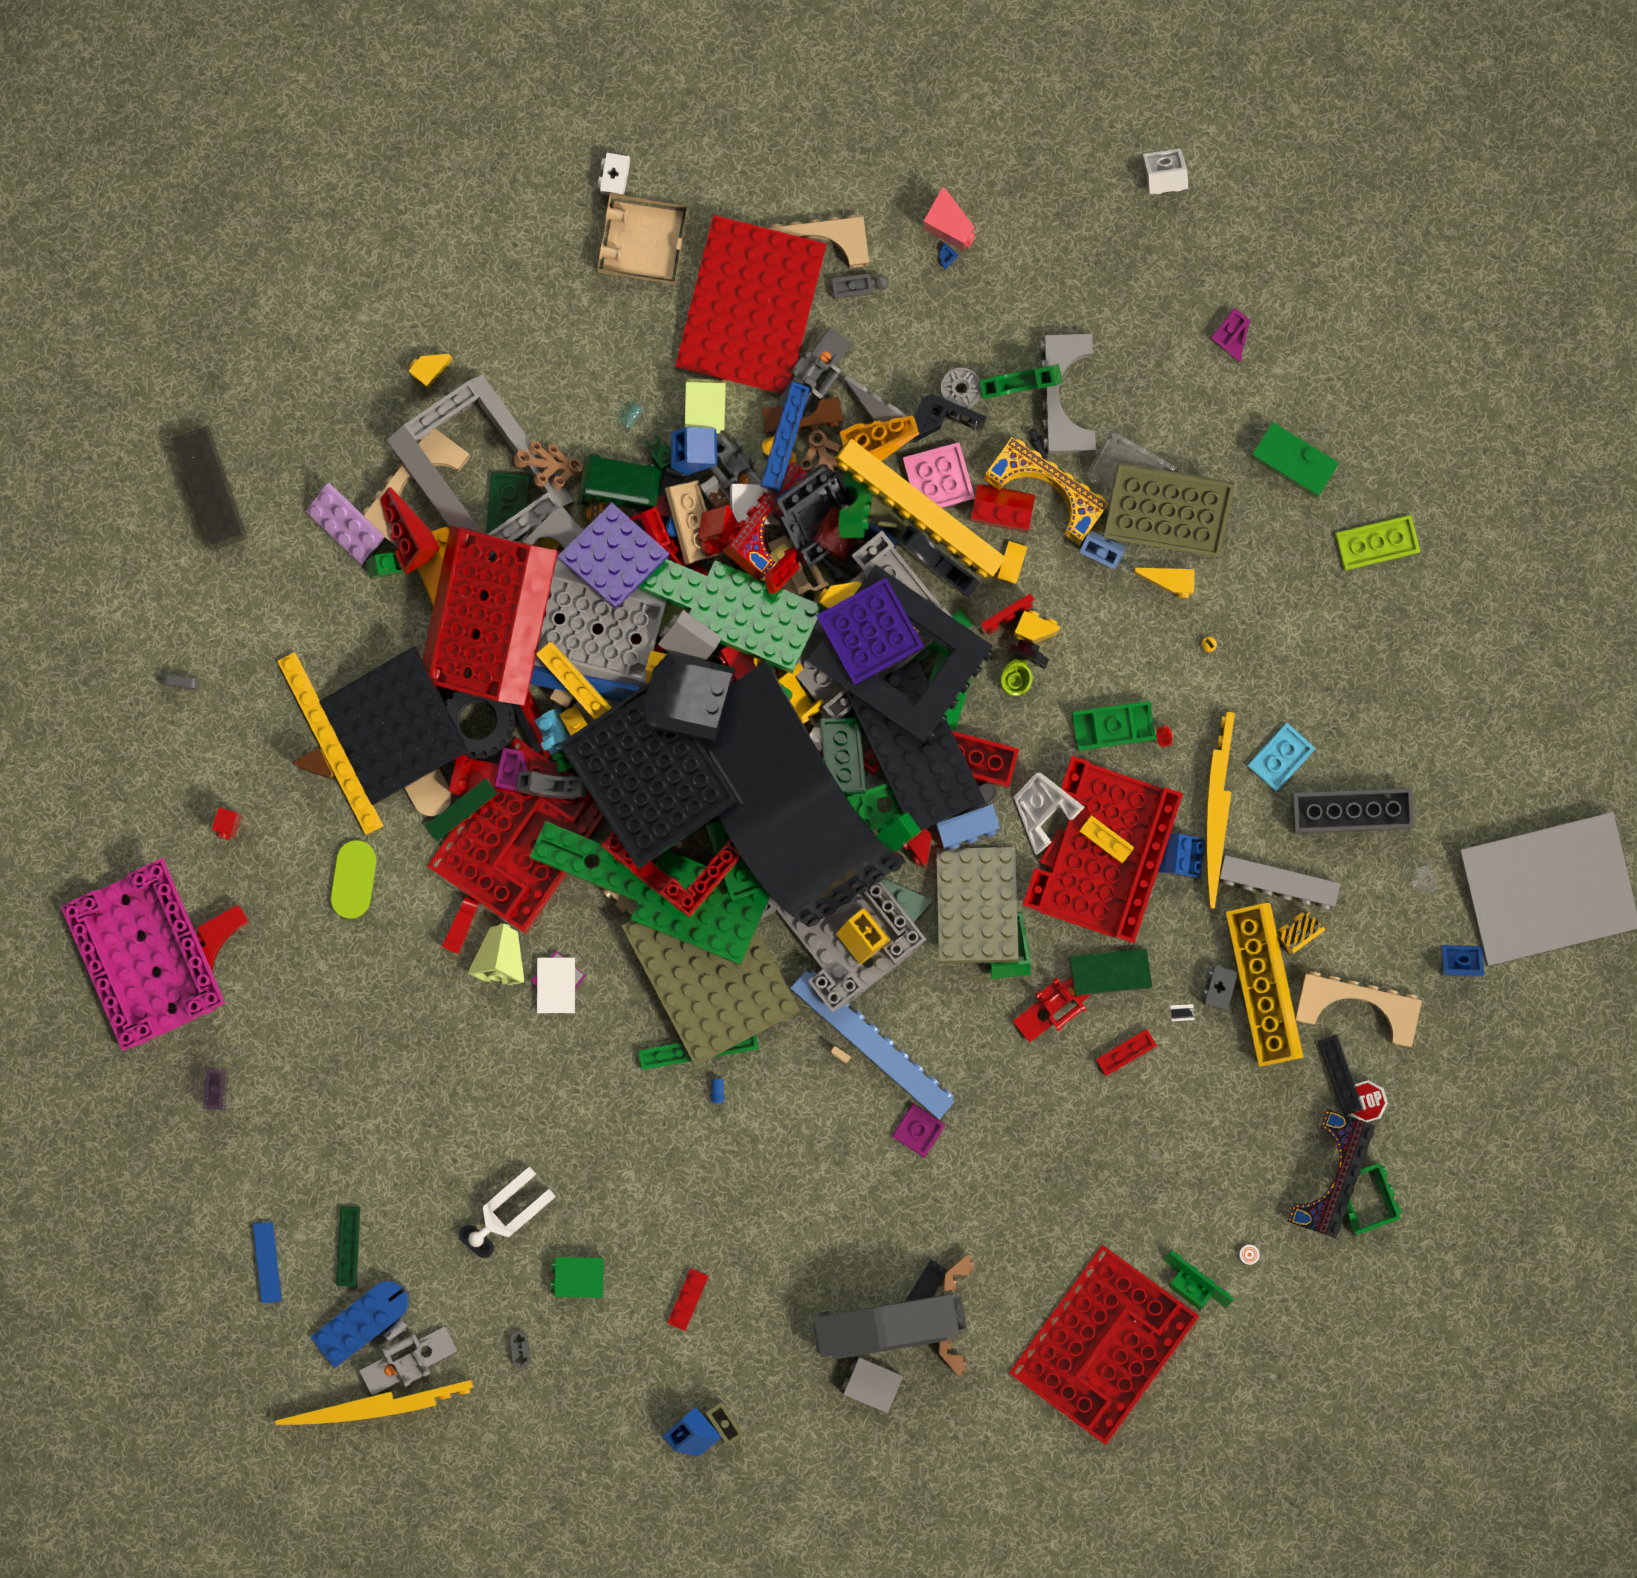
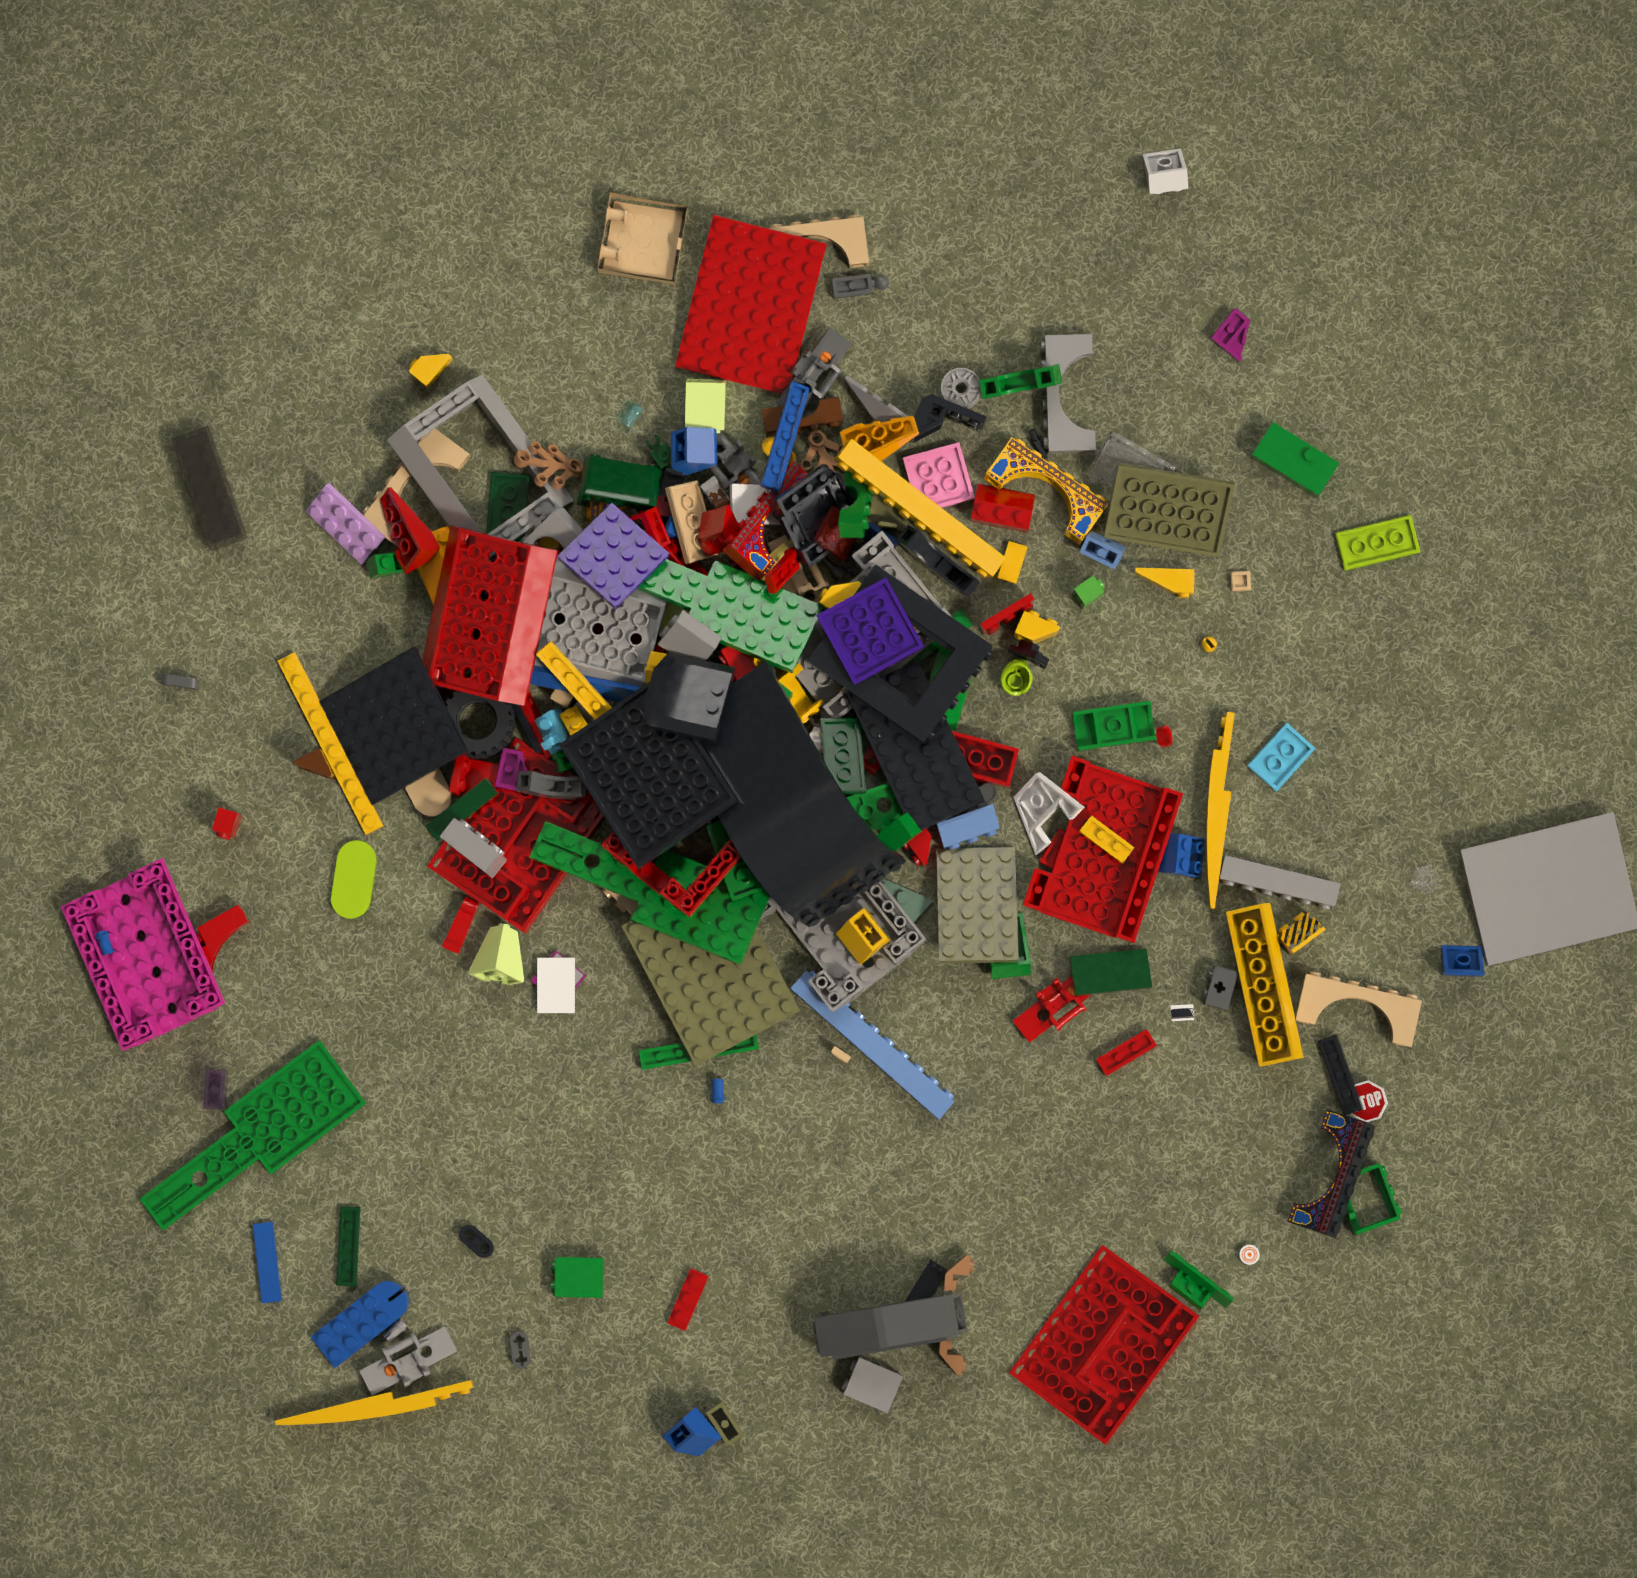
white piece [468,1167,556,1247] -> none
white brick [597,153,630,196] -> none
magenta tile [891,1104,946,1158] -> none
coral slope [923,187,975,251] -> none
blue tile [939,242,959,270] -> none
dark grey brick [1291,788,1414,834] -> none
none -> blue pin [95,930,115,956]
none -> green piece [140,1040,367,1231]
none -> light grey brick [440,818,507,878]
none -> bright green brick [1072,576,1105,609]
none -> tan tile [1230,571,1251,592]

